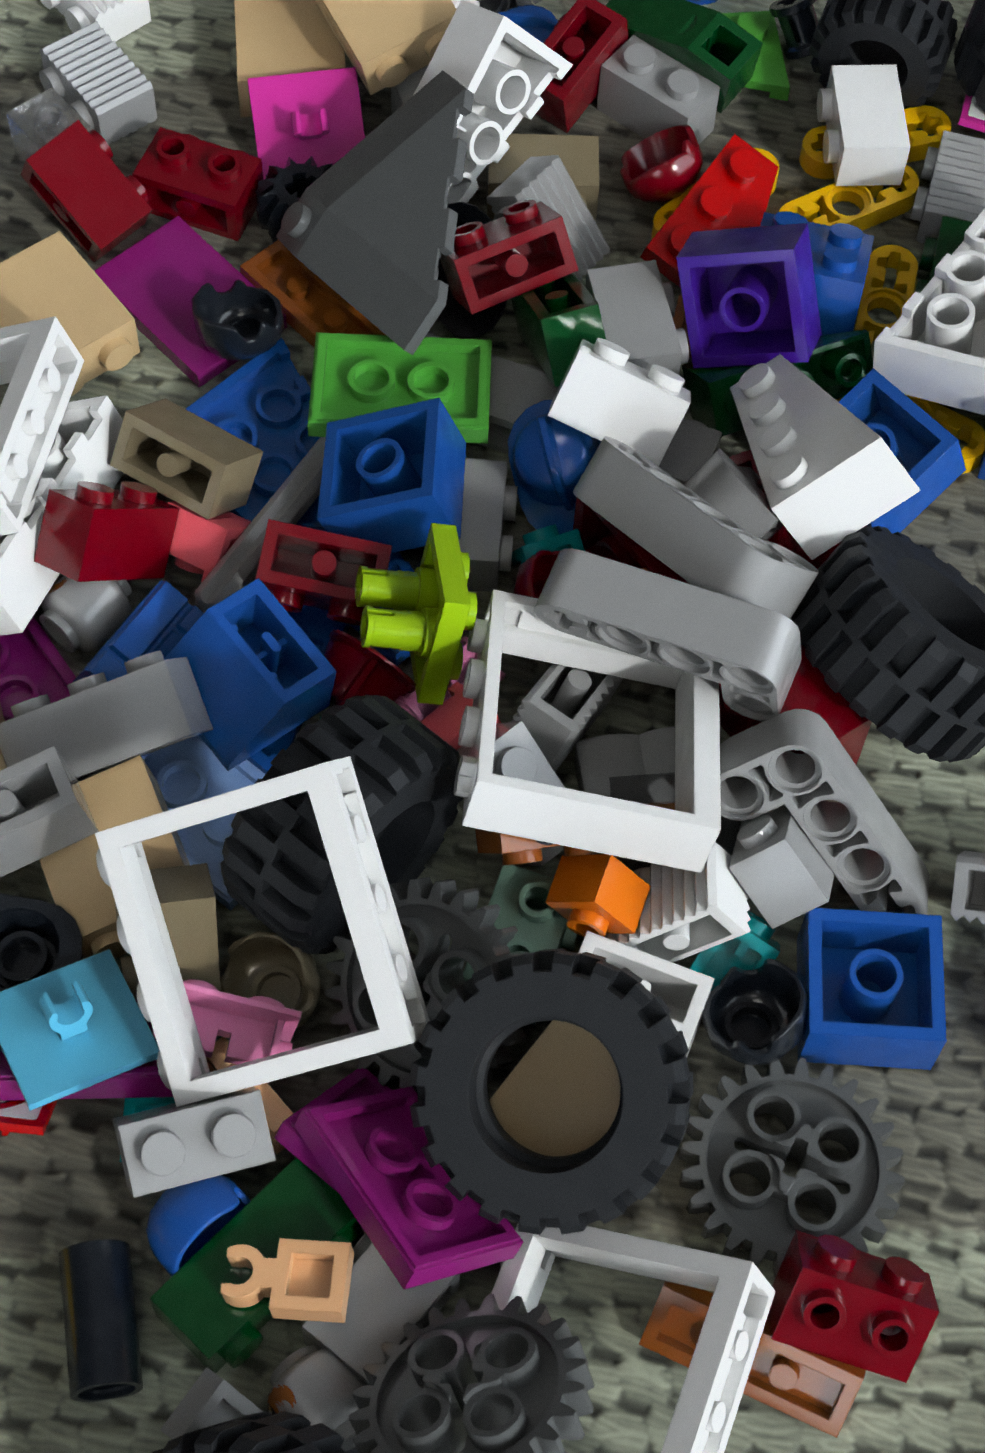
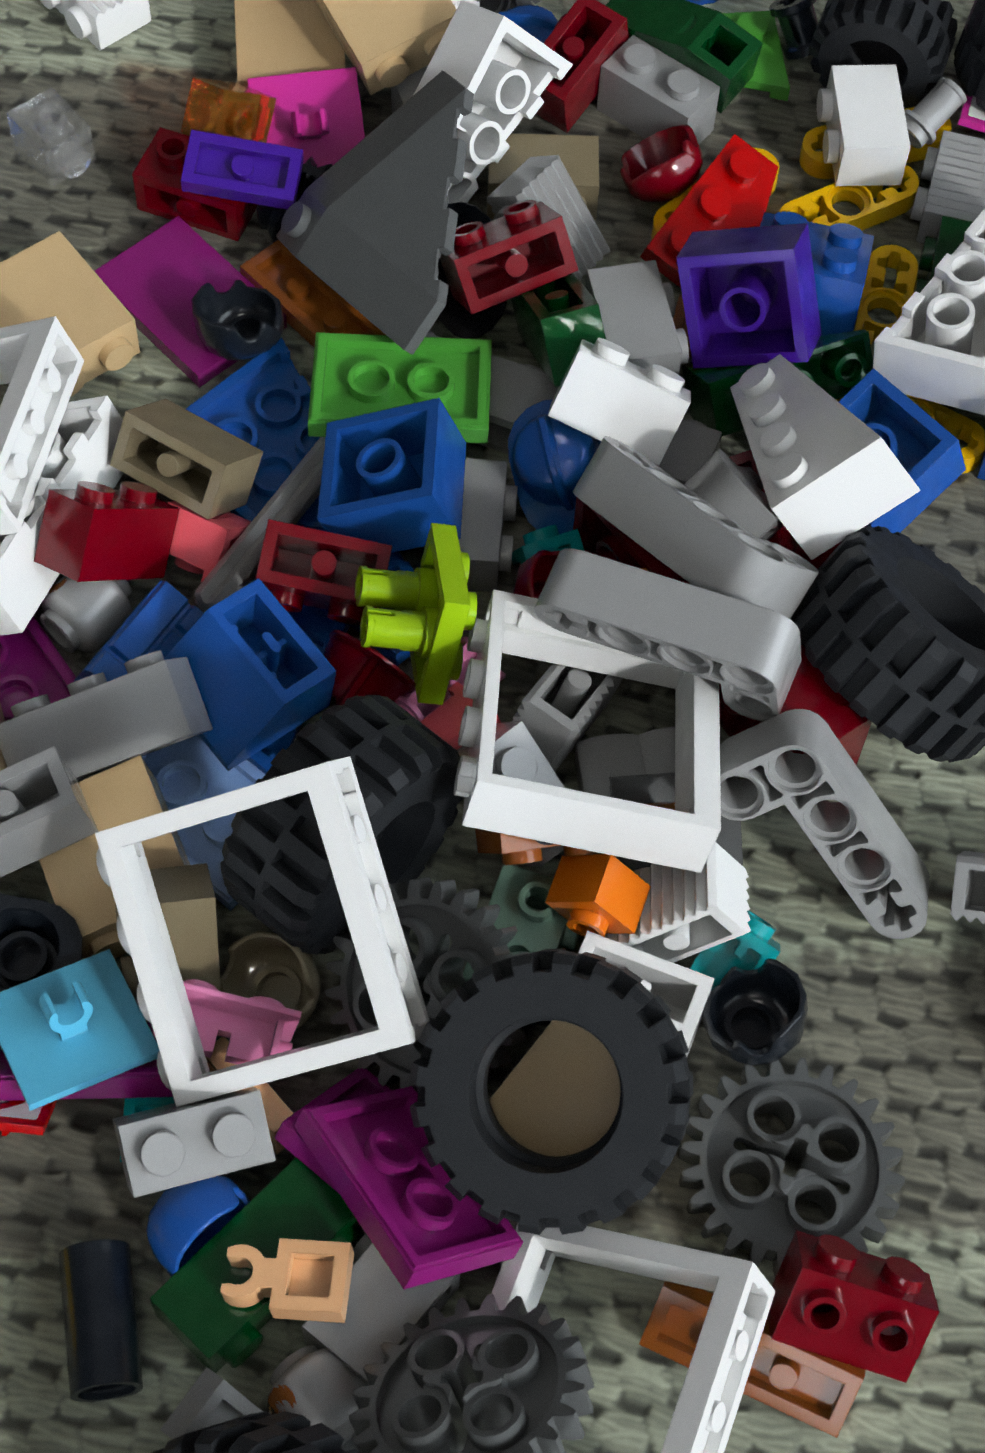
dark red brick [21,120,152,263] -> none
light grey brick [39,21,157,145] -> none
light grey brick [728,804,834,929] -> none
blue brick [797,908,947,1070] -> none
none -> clear orange brick [180,77,277,143]
none -> dark purple plate [181,130,304,210]
none -> light grey pin [904,77,967,149]

